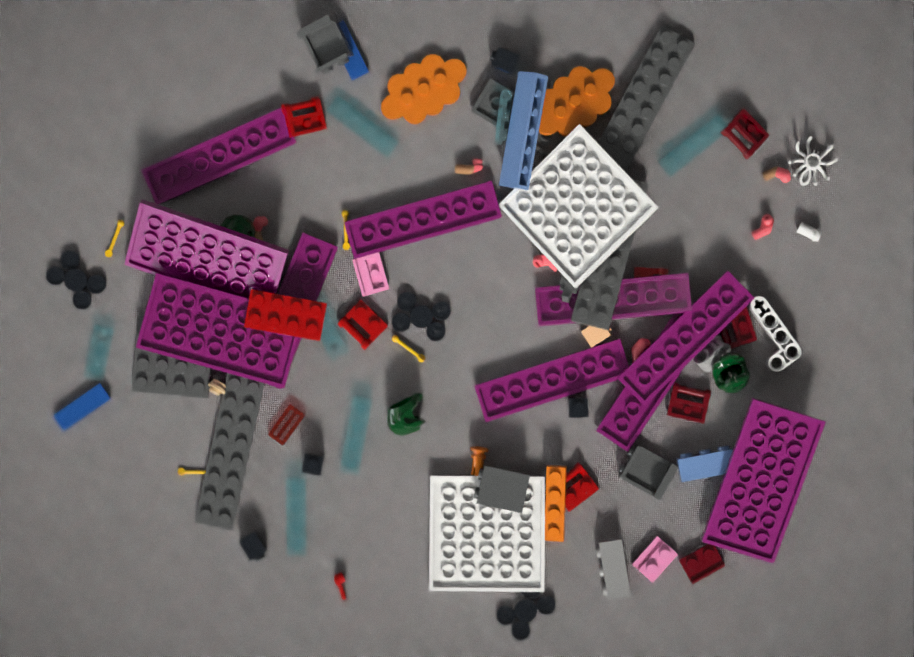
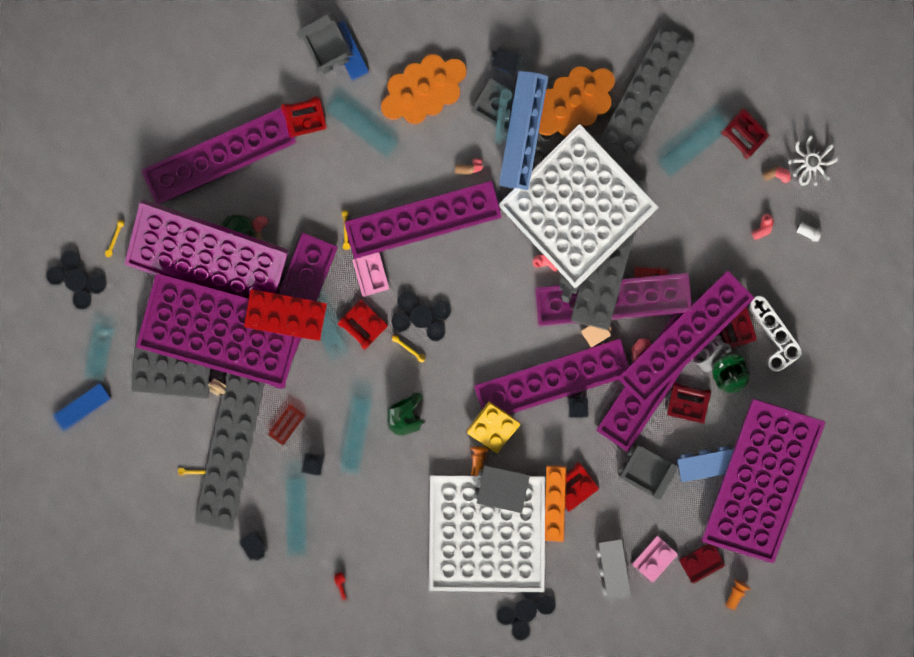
none -> yellow plate [466,401,520,453]
none -> orange pin [724,579,751,610]

